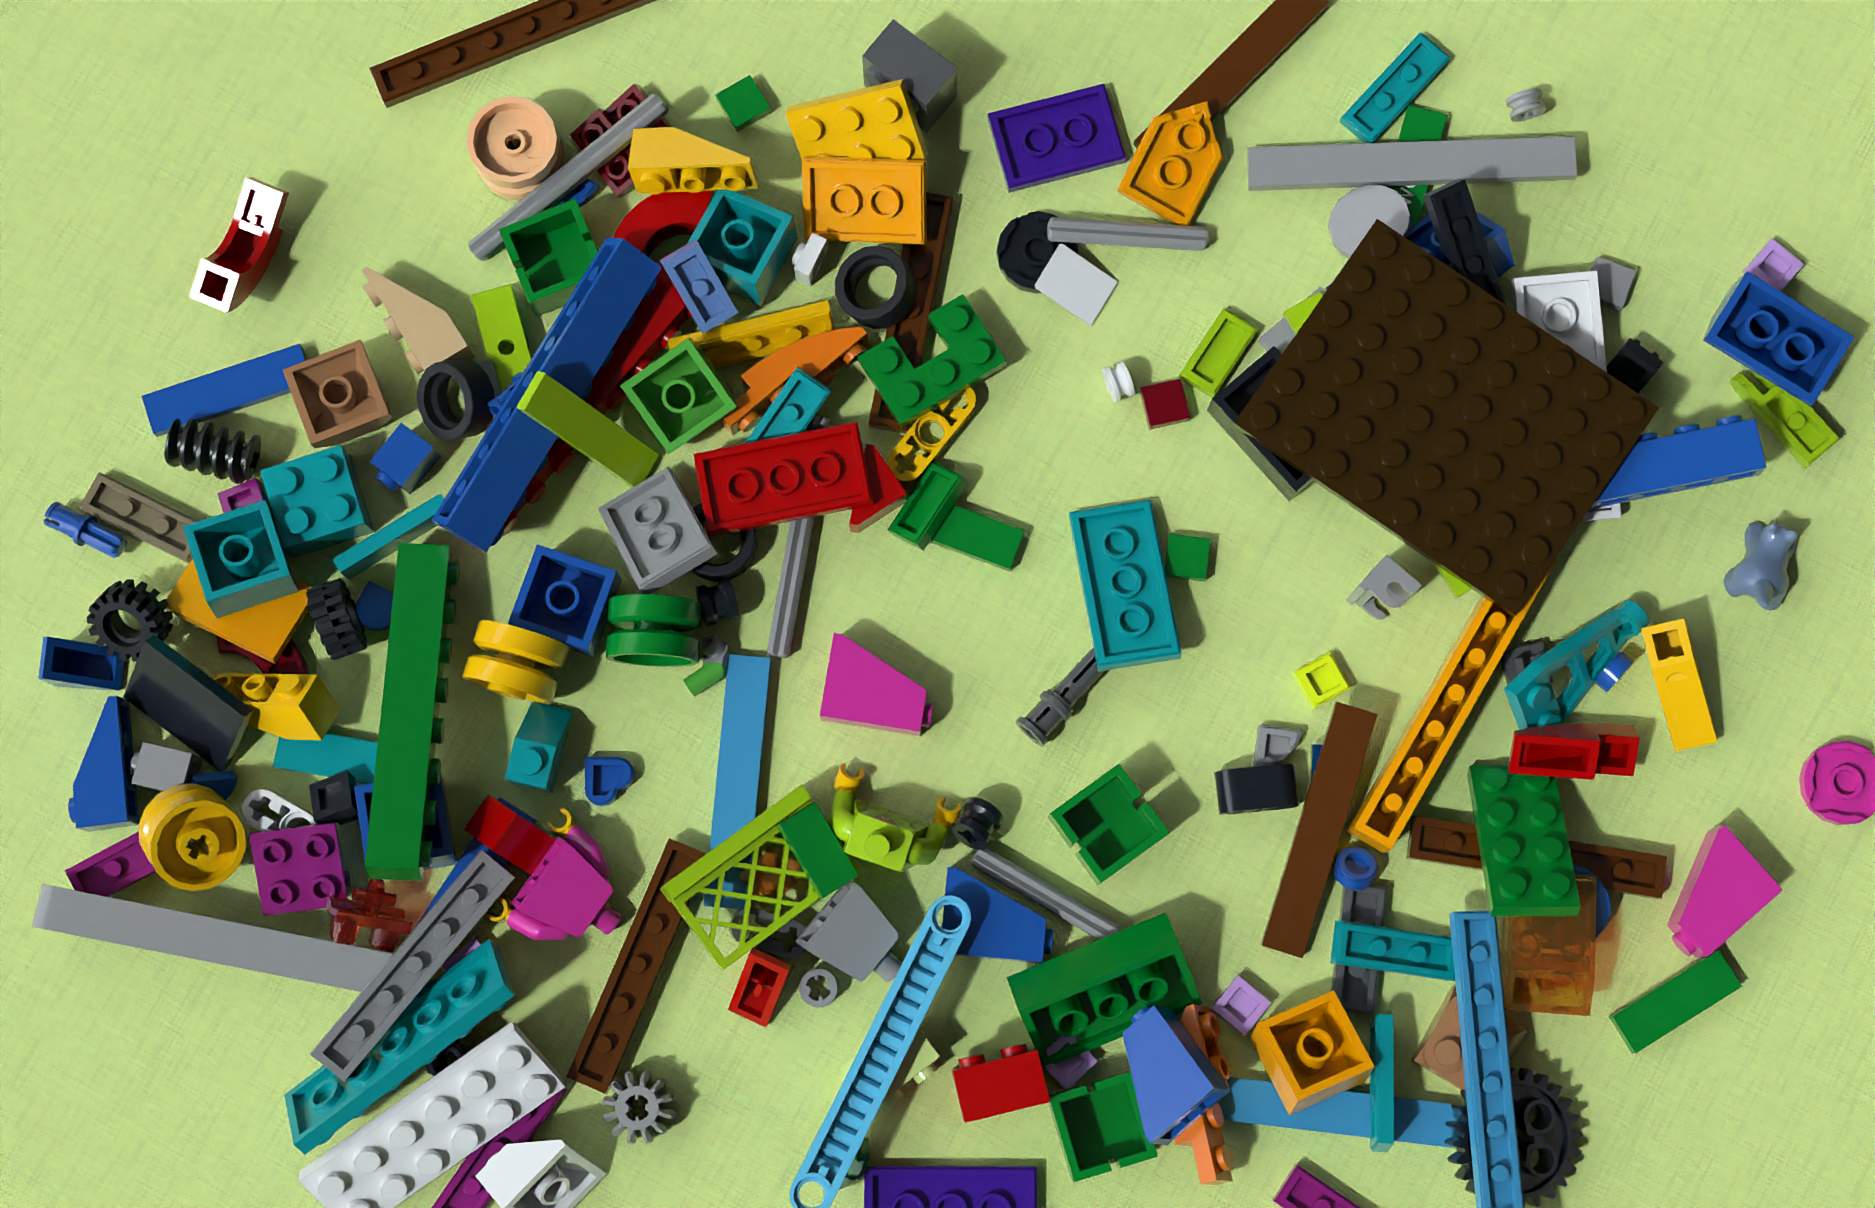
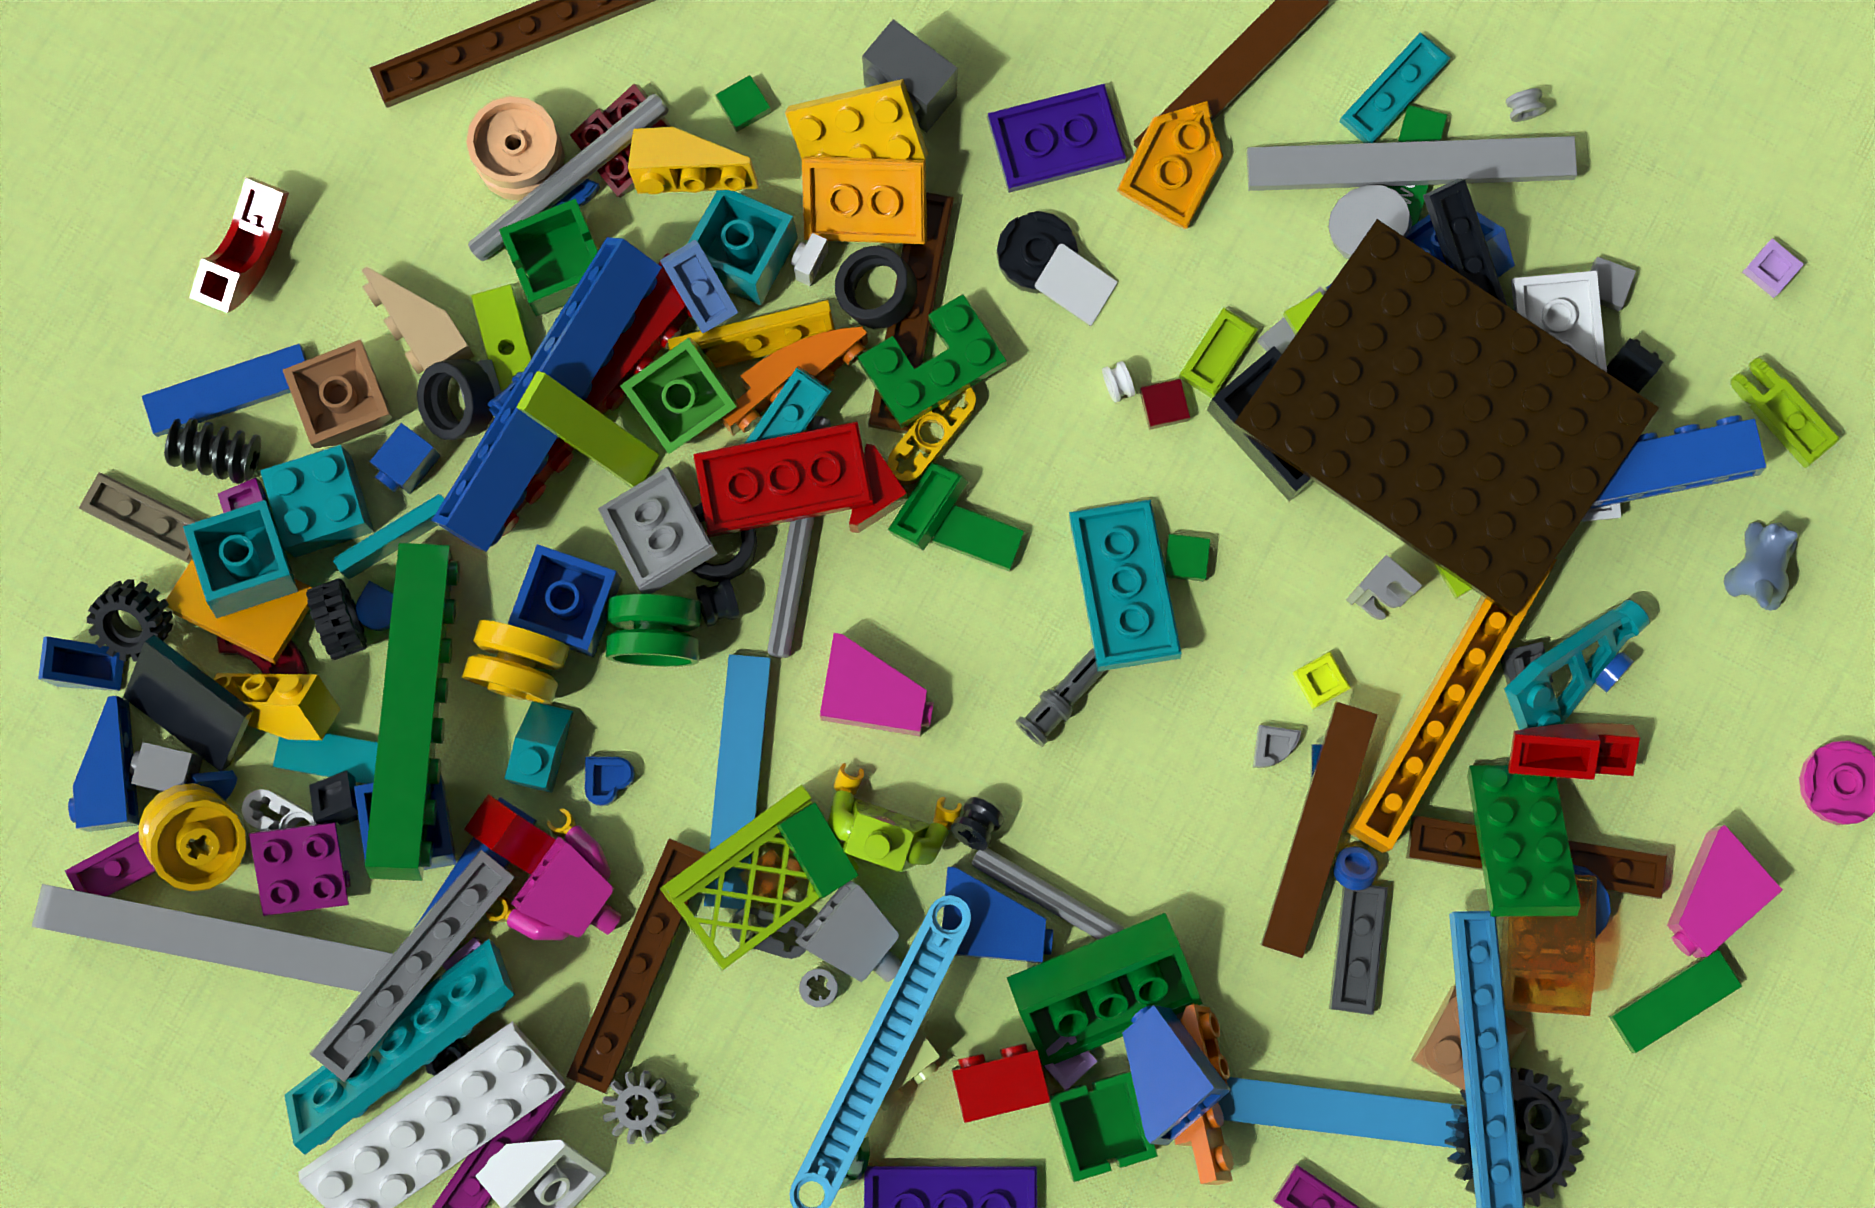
blue axle [44,502,127,558] -> none
clear red hips [326,879,413,952] -> none
red arch [613,191,715,257] -> none
arm [683,635,730,697] -> none
red slope [728,947,794,1027] -> none
light grey axle [1047,217,1208,251] -> none
green piece [1048,764,1170,886] -> none
lavender tile [1210,975,1271,1036] -> none
black beam [1214,764,1299,815] -> none
light orange brick [1250,990,1375,1116] -> none
teal tile [1330,921,1455,981] -> none
teal tile [1370,1014,1394,1152] -> none
yellow slope [1641,618,1718,752] -> none
blue slope [1703,271,1855,407] -> none

